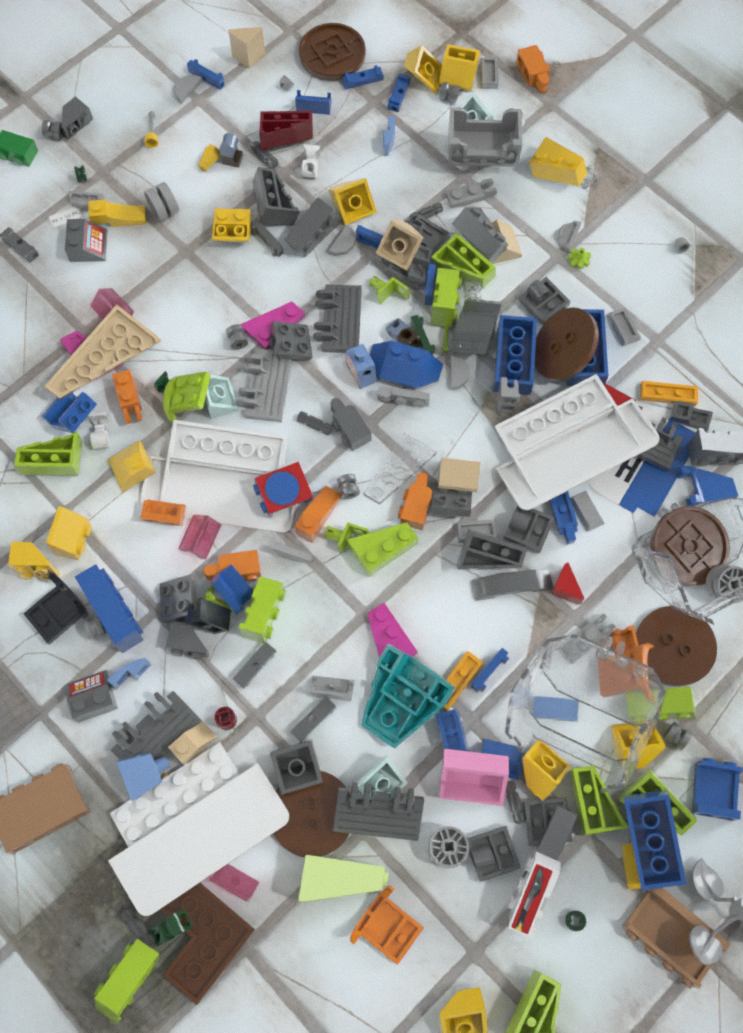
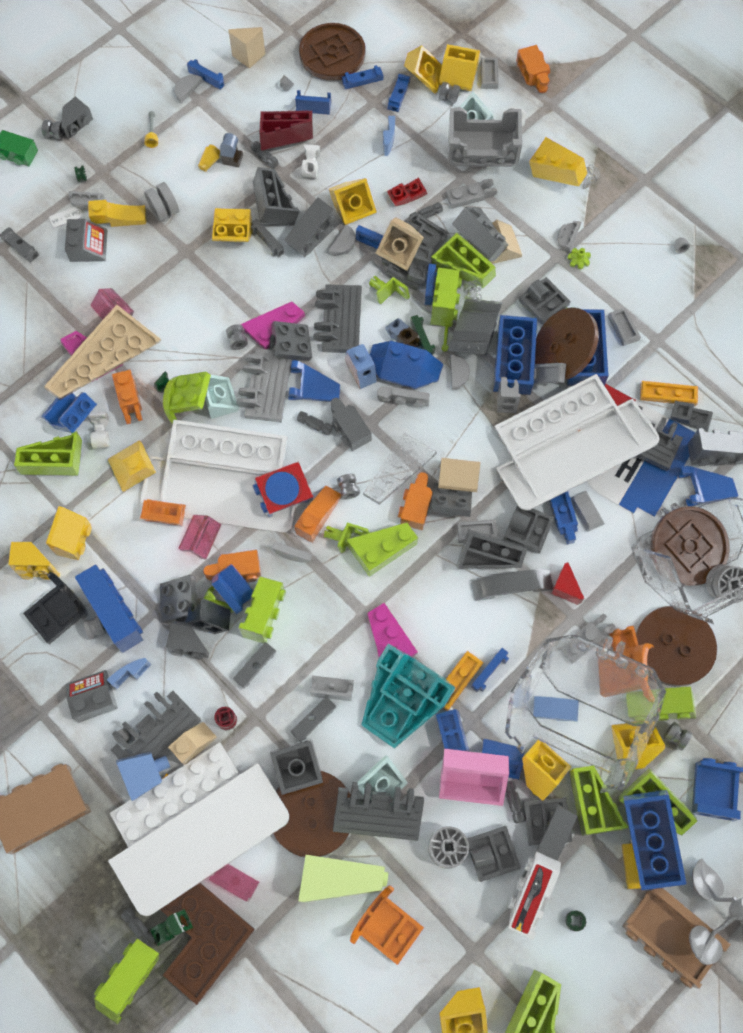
none -> blue flag [288,360,340,402]
none -> red slope [387,177,428,206]
none -> light grey tile [534,363,566,384]

